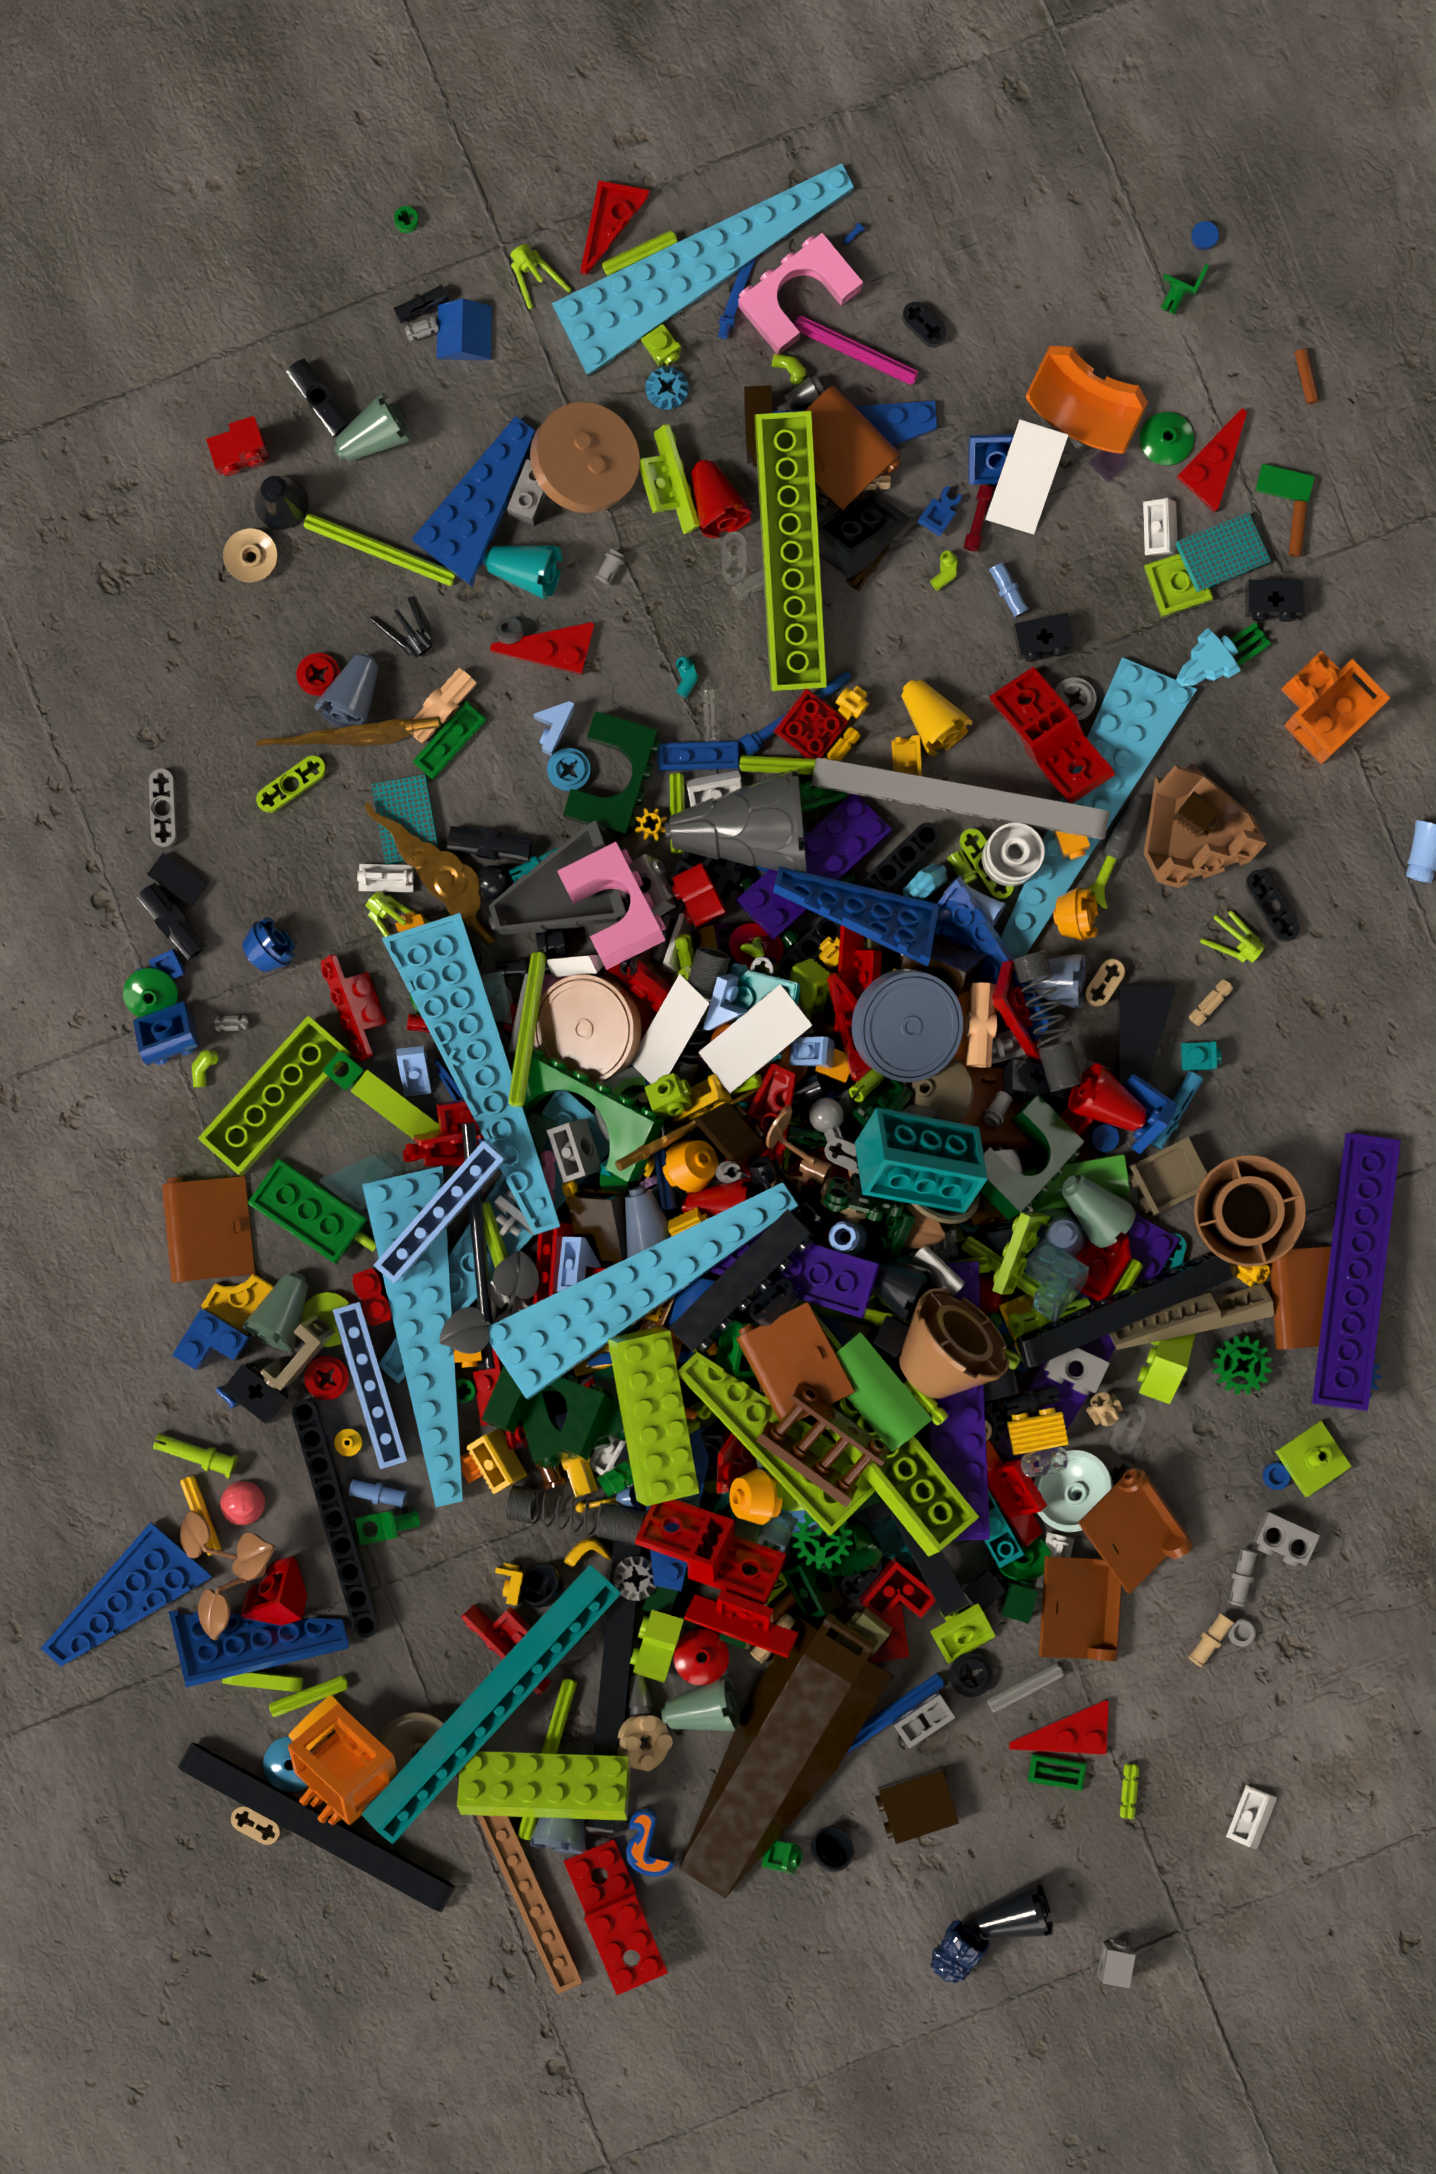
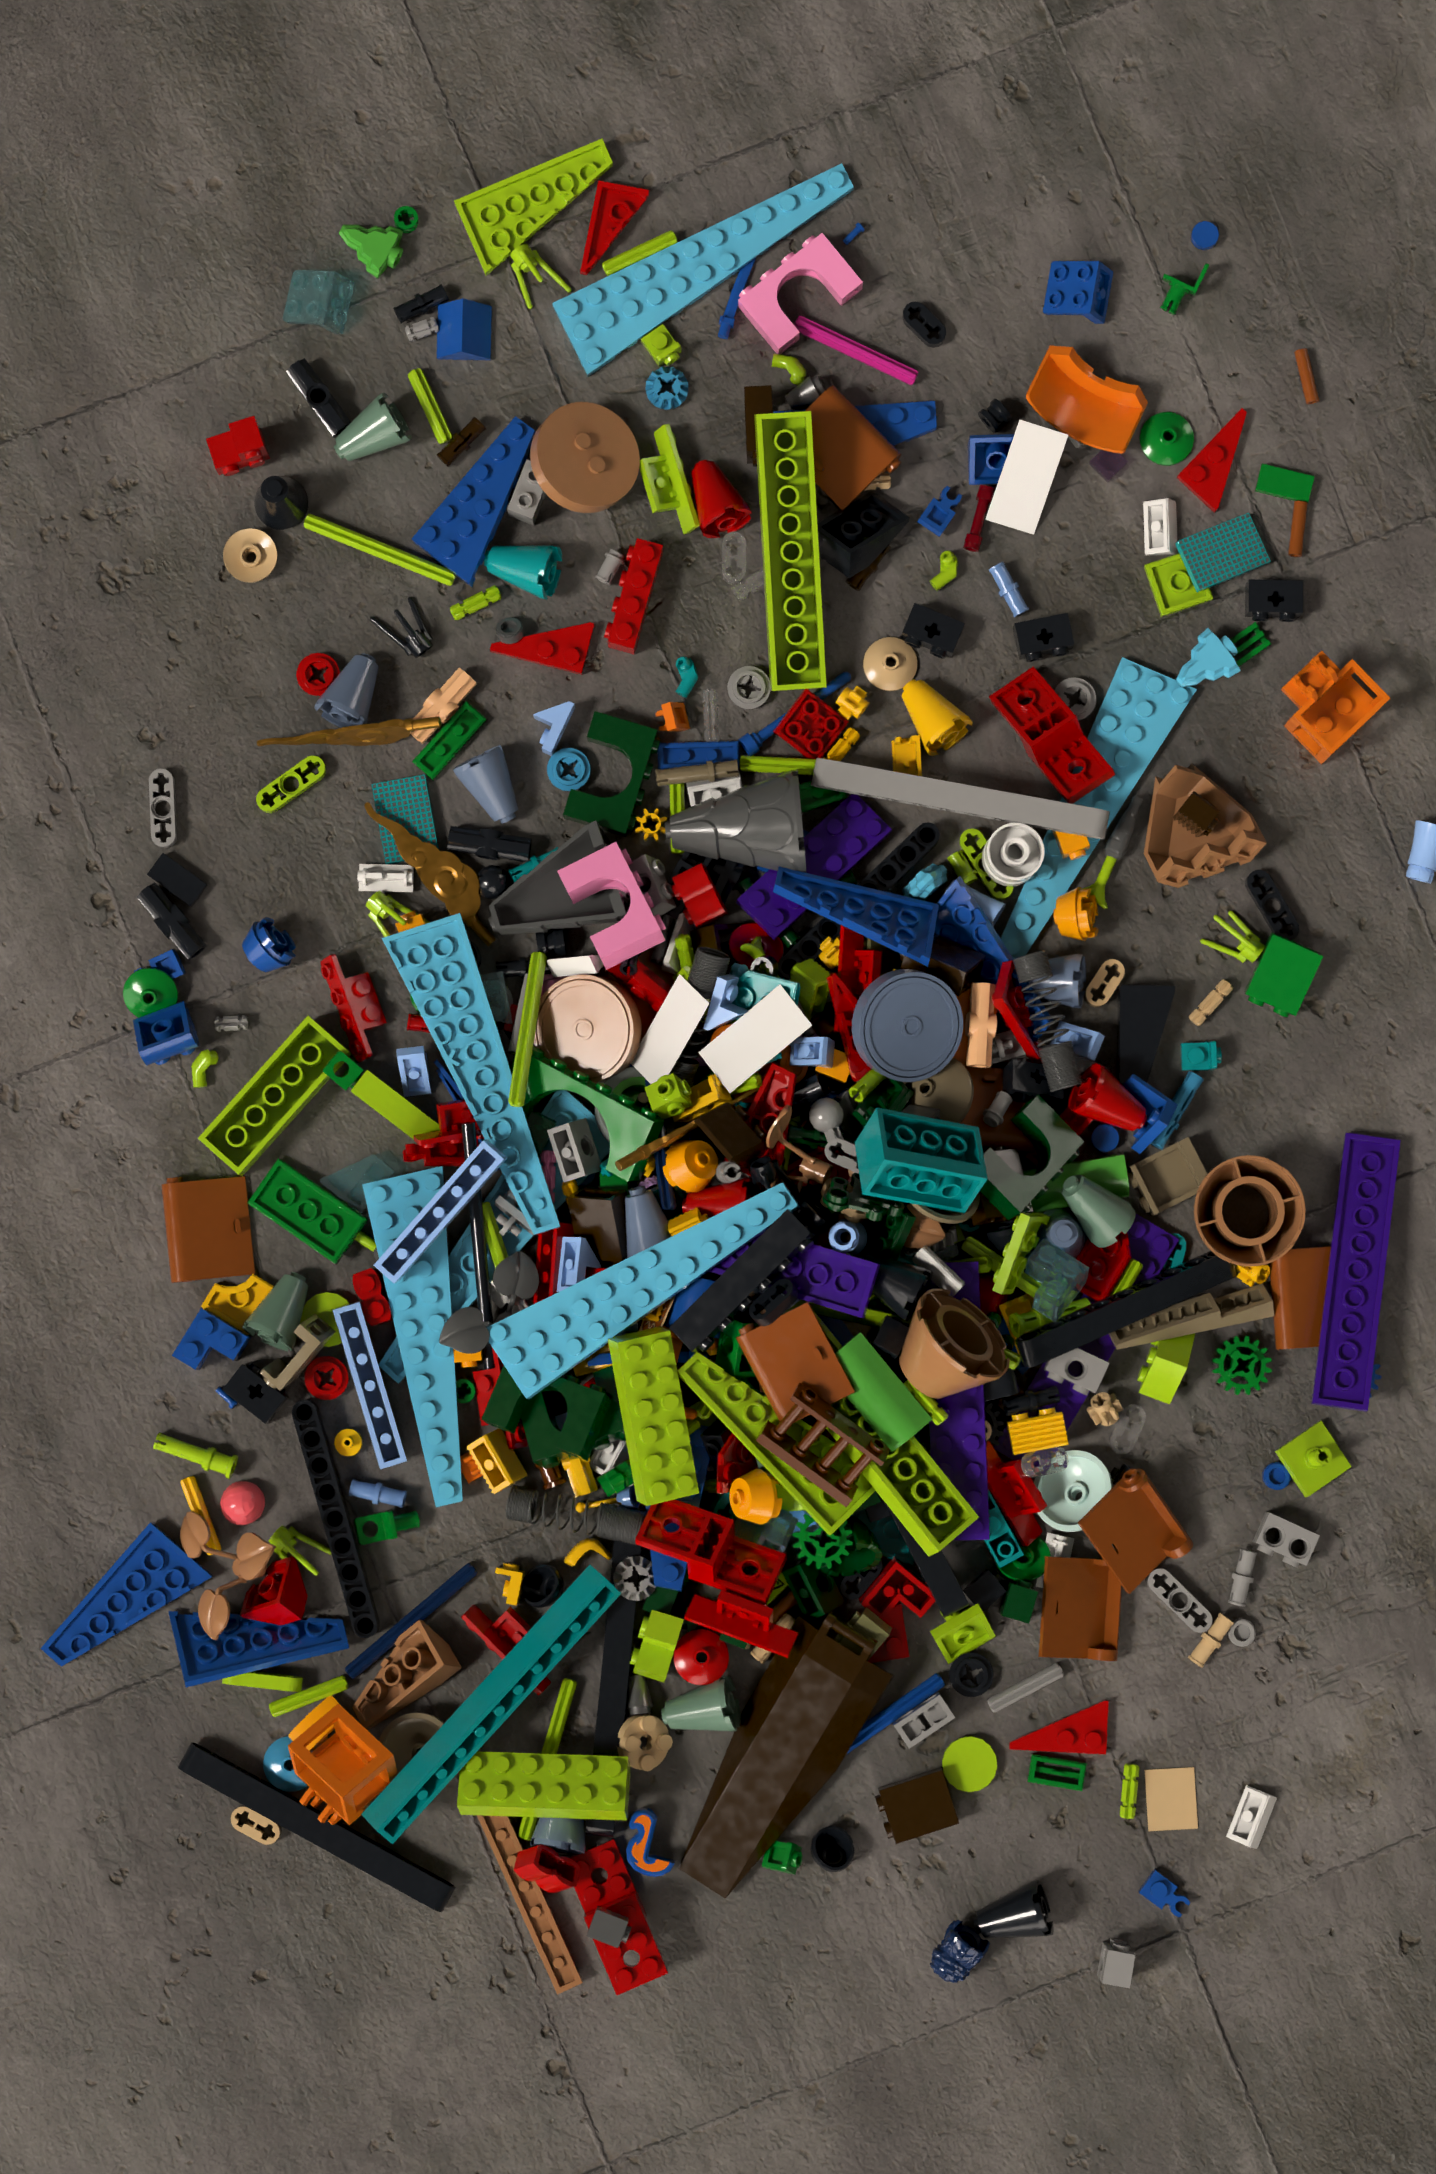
none -> lime plant [268,1525,331,1577]
none -> clear light blue bracket [283,270,355,334]
none -> bright green rock [339,224,403,279]
none -> dark blue axle [345,1563,478,1679]
none -> medium nougat wedge [352,1620,462,1730]
none -> lime axle [408,368,453,444]
none -> dark brown pin [436,417,486,467]
none -> lime axle [450,585,502,620]
none -> sand blue cone [453,745,518,824]
none -> lime wing [454,138,613,276]
none -> red brick [514,1845,581,1893]
none -> dark grey brick [587,1906,632,1948]
none -> red brick [604,538,664,655]
none -> orange tile [655,702,690,732]
none -> dark tan pin [655,759,739,787]
none -> light grey gear [727,666,771,710]
none -> tan dish [863,637,917,691]
none -> black brick [901,603,965,659]
none -> lime tile [942,1736,997,1792]
none -> black wheel [978,398,1012,433]
none -> blue bracket [1043,261,1113,324]
none -> light blue slope [1050,1021,1105,1062]
none -> blue plate [1138,1869,1190,1917]
none -> tan sticker [1144,1767,1198,1831]
none -> light grey beam [1146,1568,1212,1633]
none -> green brick [1244,932,1323,1018]

